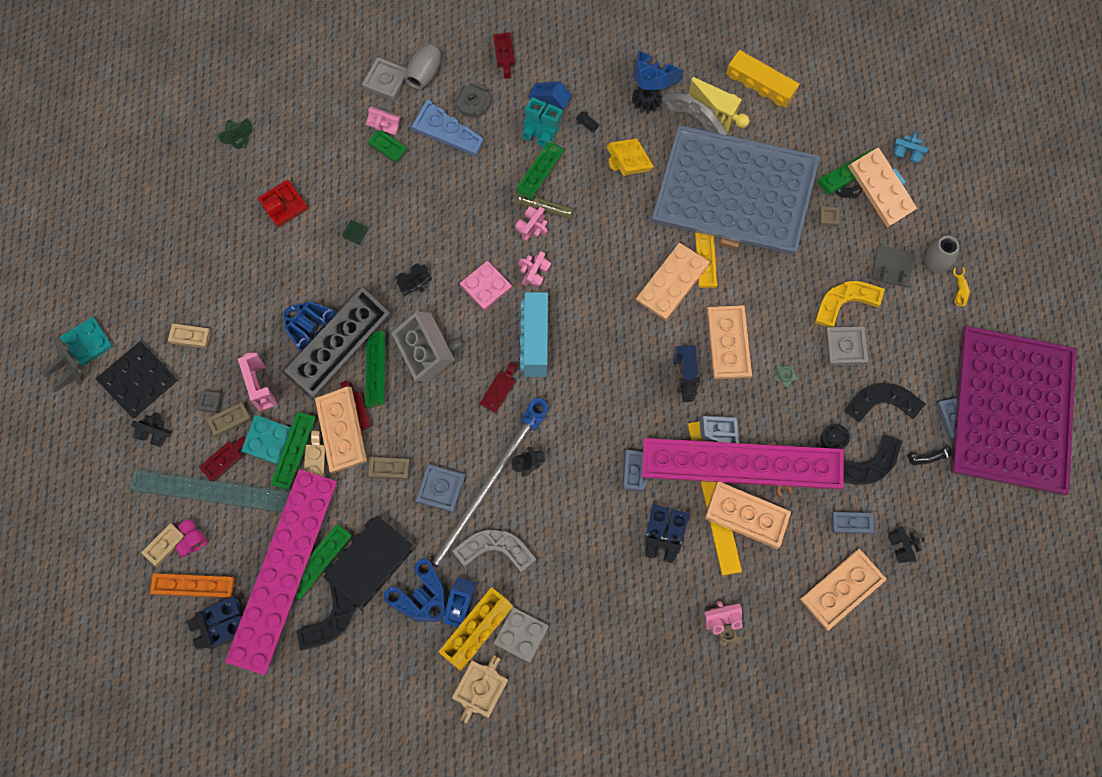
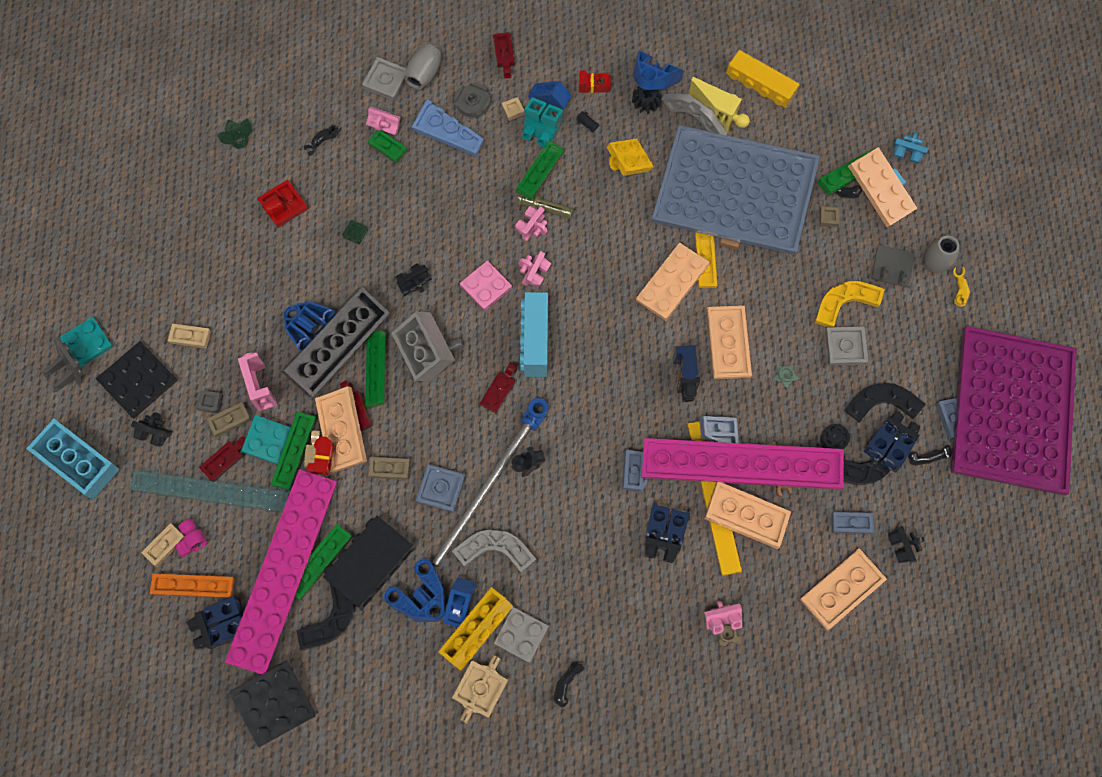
none -> medium azure brick [26,419,120,500]
none -> black plate [229,660,316,748]
none -> black arm [304,125,339,156]
none -> red leg [307,436,334,476]
none -> tan plate [501,97,525,121]
none -> black arm [553,662,585,707]
none -> red leg [579,70,611,93]
none -> dark blue hips [863,411,920,473]

